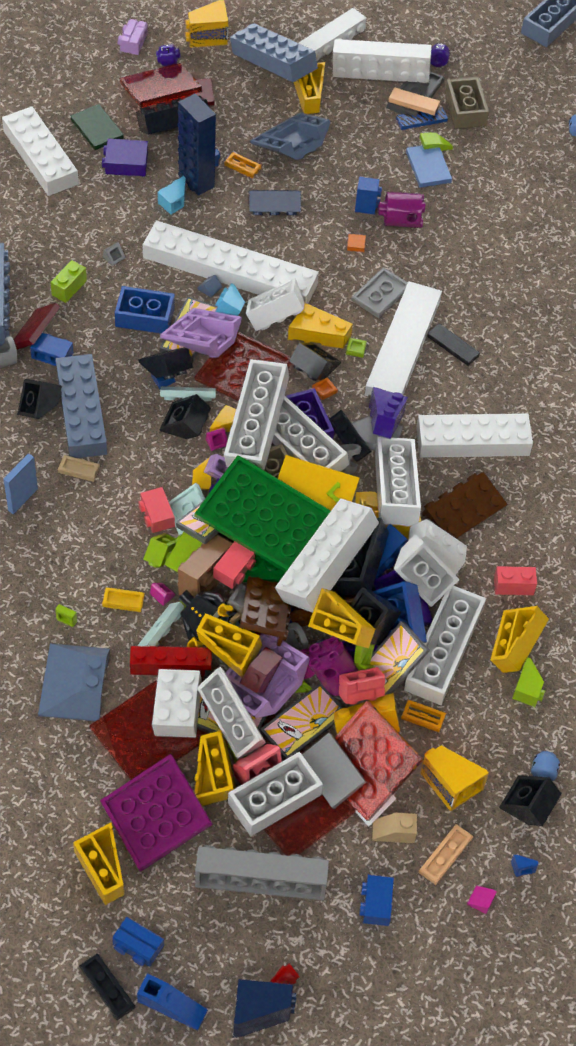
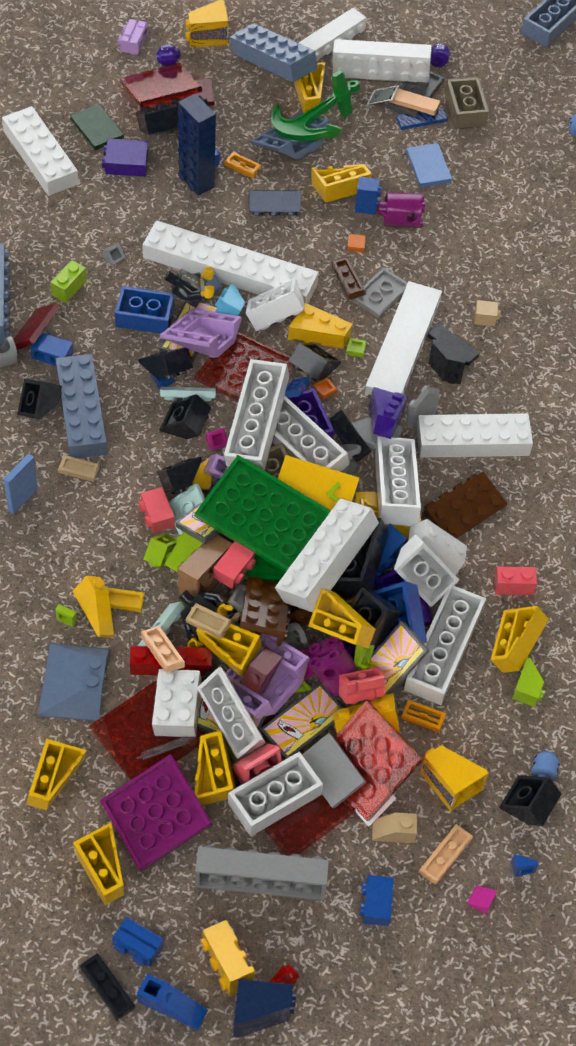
dark pink slope [150,583,175,606] -> none
medium azure slope [158,176,186,214] -> none
yellow slope [209,405,236,432] -> none
lime slope [420,132,453,151] -> none
none -> yellow wedge [26,739,87,811]
none -> yellow slope [73,576,114,638]
none -> light grey piece [136,736,193,760]
none -> light nougat tile [141,626,185,673]
none -> black slope [157,457,202,494]
none -> torso [164,266,214,308]
none -> tan tile [185,603,231,639]
none -> yellow wedge [200,920,255,997]
none -> green piece [271,70,360,141]
none -> blue tile [285,377,310,398]
none -> yellow wedge [311,164,372,203]
none -> reddish brown tile [332,257,366,300]
none -> sticker [367,85,399,105]
none -> light grey tile [405,385,440,429]
none -> black slope [428,339,468,384]
none -> tan brick [474,300,501,327]

